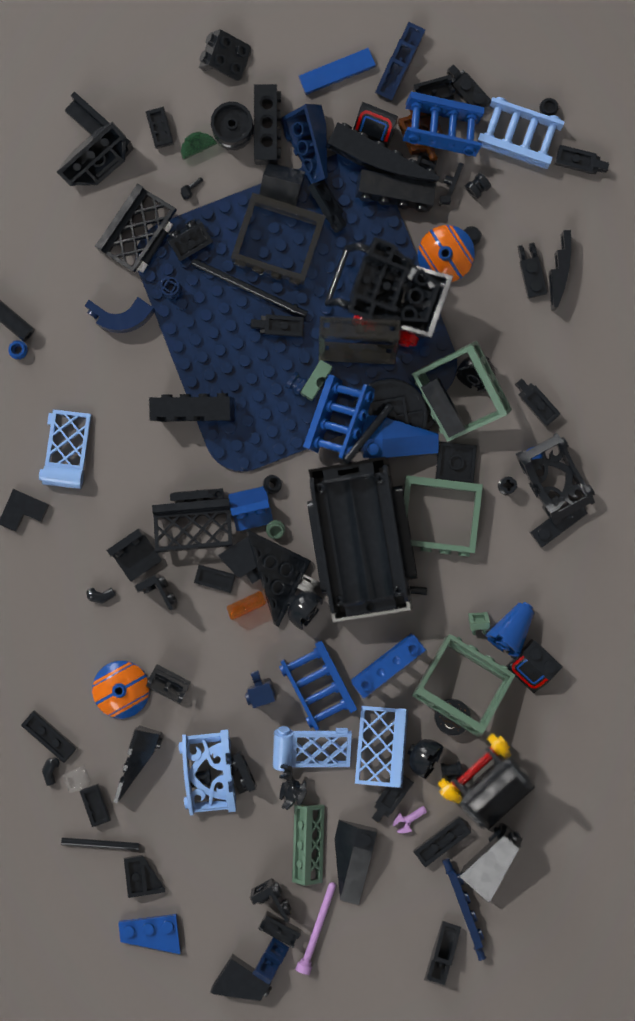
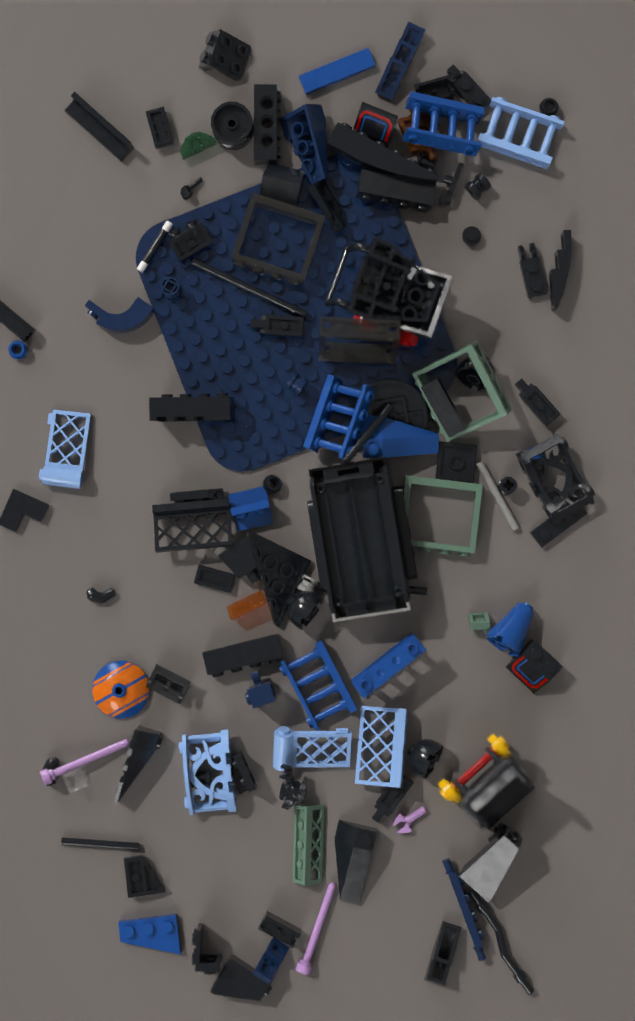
black tile [21,710,77,763] -> none
black wedge [57,122,126,186] -> none
black plate [80,783,111,827] -> none
black fence [95,183,177,273] -> none
black bracket [106,528,162,581] -> none
black bracket [135,574,178,611] -> none
black bracket [250,878,292,923] -> none
sand green plate [266,520,285,539] -> none
sand green piece [301,360,332,401] -> none
sand green window [412,634,515,737] -> none
black plate [413,816,471,868] -> none
orange dish [418,225,475,282] -> none
black head [434,699,471,736] -> none
black bush [441,761,462,780] -> none
black hinge [554,145,609,174] -> none
none -> lavender piece [40,739,130,786]
none -> black bracket [192,923,222,975]
none -> black brick [202,633,283,678]
none -> black bar [468,889,534,995]
none -> light grey bar [476,461,520,531]

